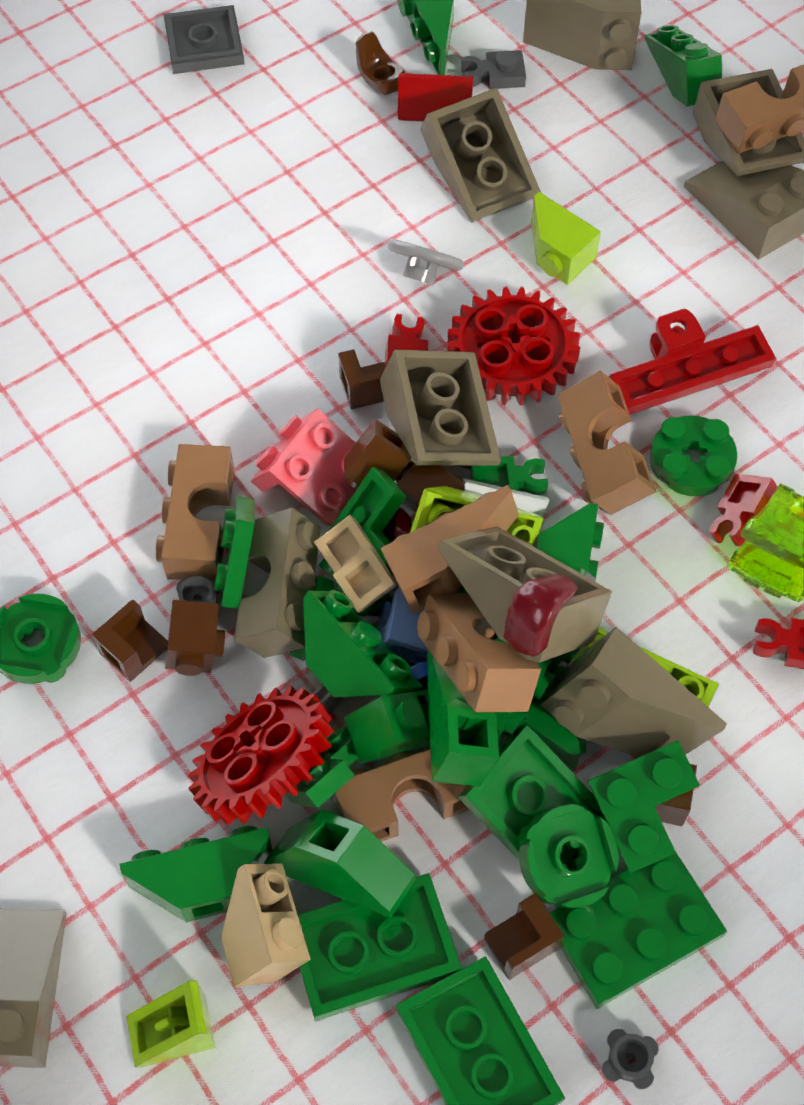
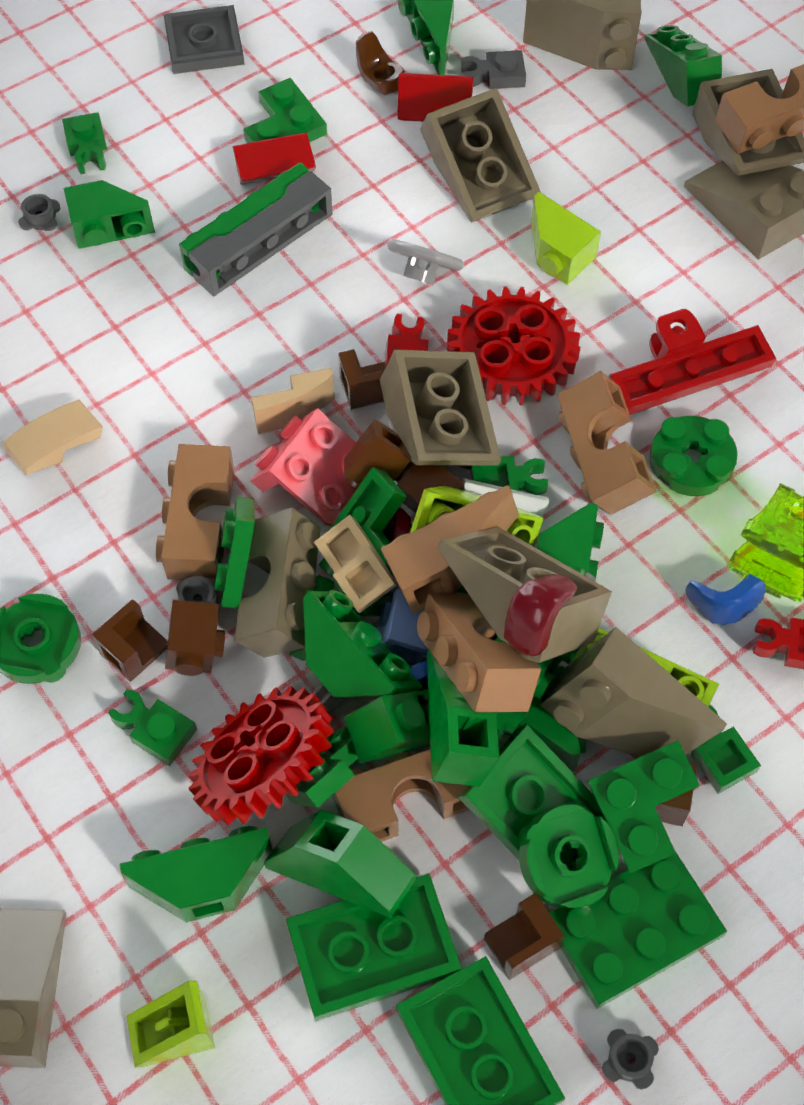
tan slope [221,864,311,987] -> none
red plate [710,473,779,547] -> none
none -> tan slope [3,399,103,475]
none -> dark grey plate [18,194,61,231]
none -> green plate [62,112,107,174]
none -> green slope [63,180,155,249]
none -> green plate [108,689,197,766]
none -> dark grey piece [179,162,333,297]
none -> red slope [232,132,316,185]
none -> green plate [243,77,327,143]
none -> tan slope [251,368,335,434]
none -> blue hair [685,574,766,625]
none -> green plate [691,705,761,794]

